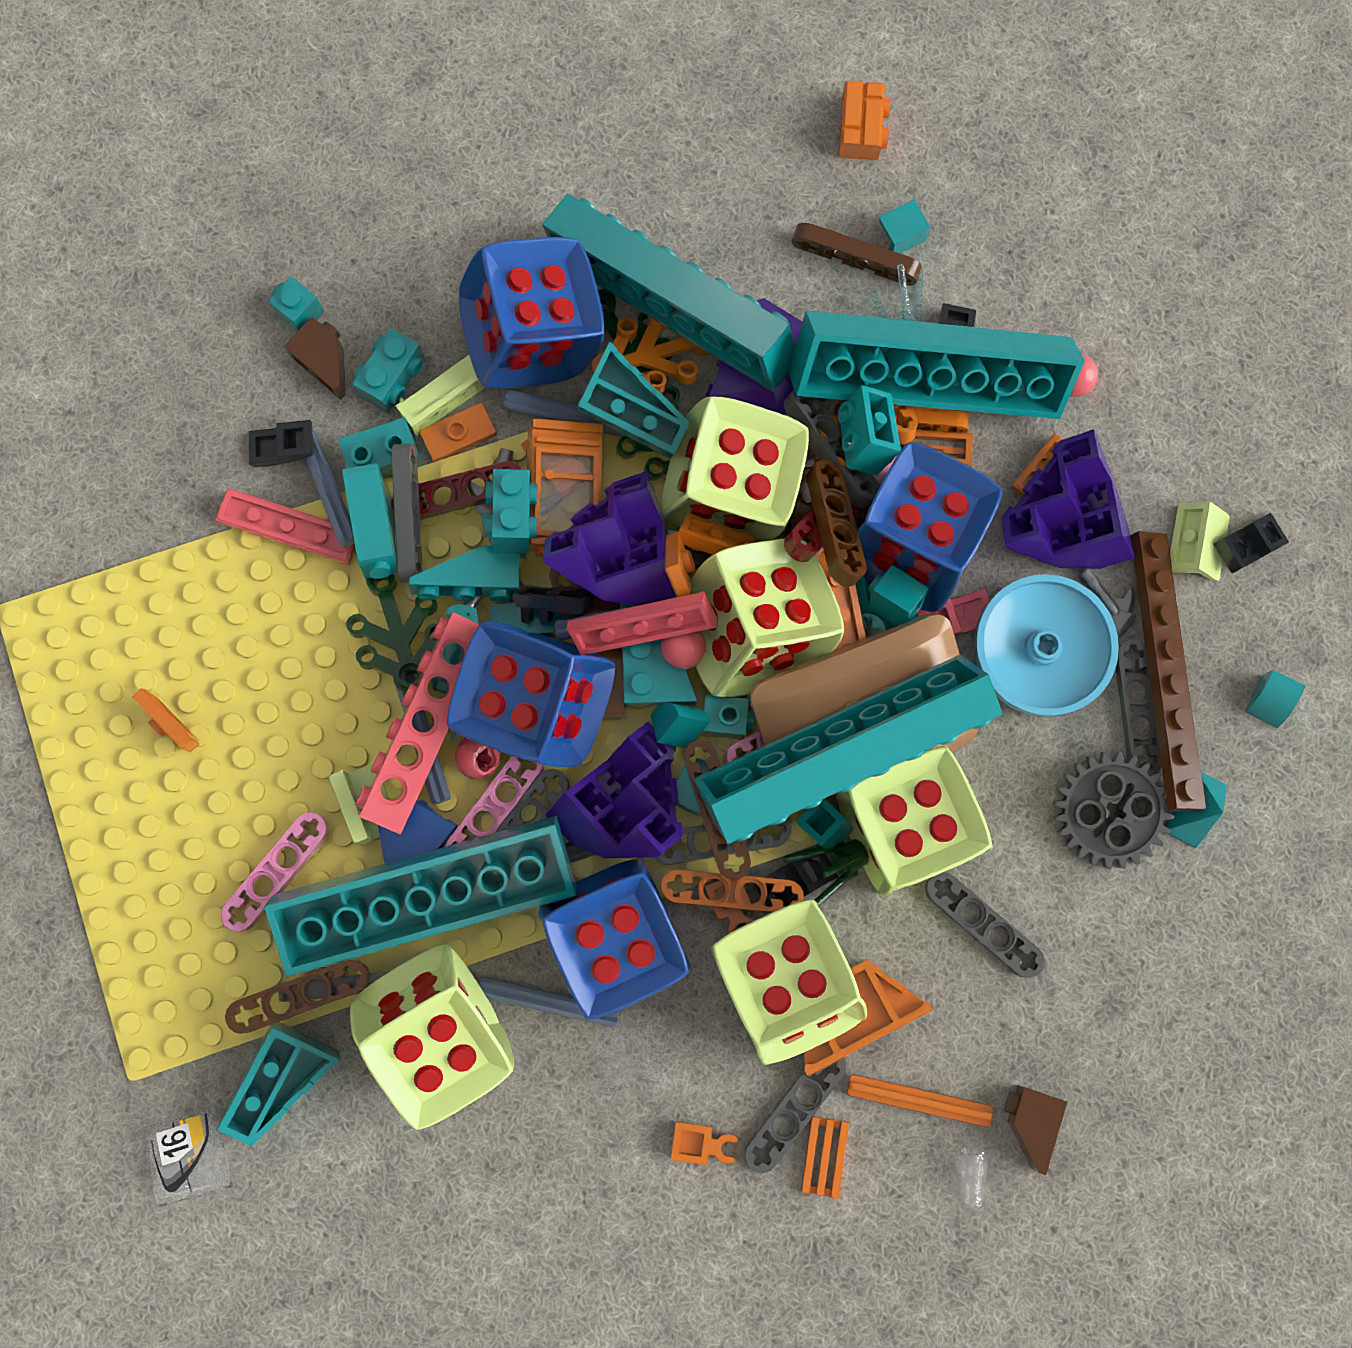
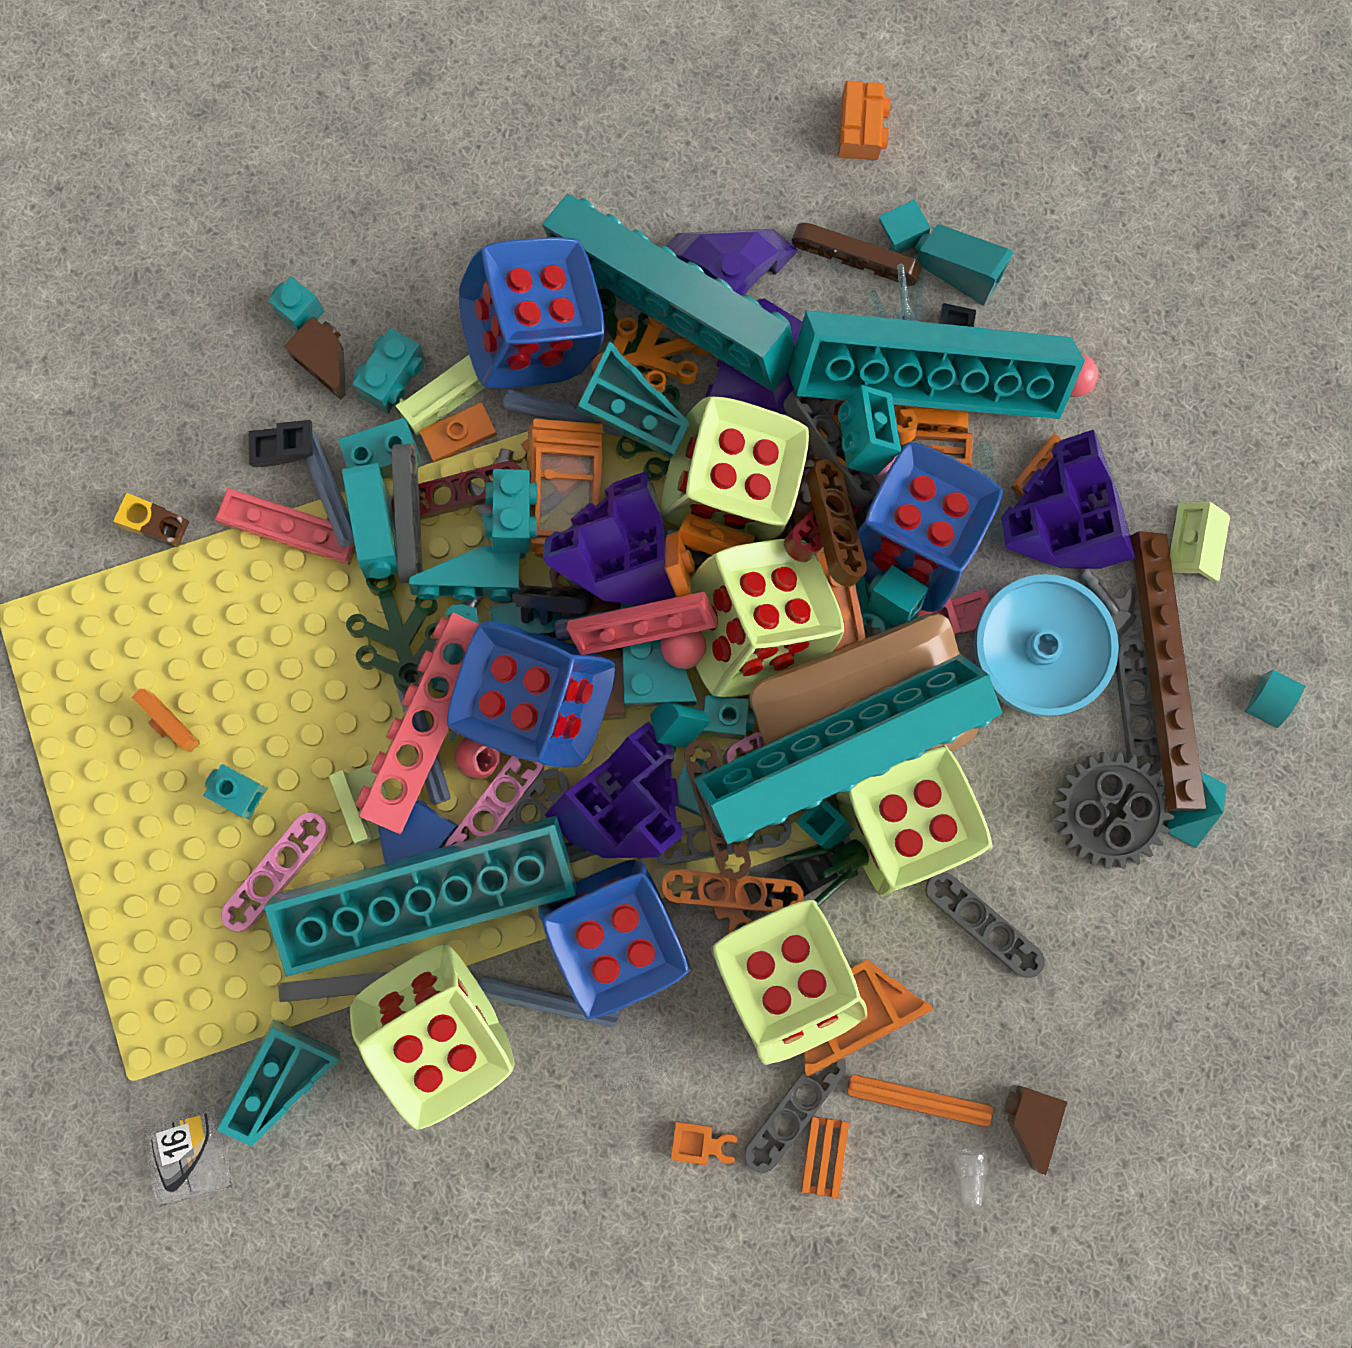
reddish brown beam [225,960,370,1034] -> none
black slope [1214,513,1289,574] -> none
none -> leg [113,493,189,548]
none -> teal brick [203,764,268,820]
none -> dark purple brick [666,229,798,296]
none -> teal slope [915,224,1014,306]
none -> clear light blue bar [977,440,1004,544]

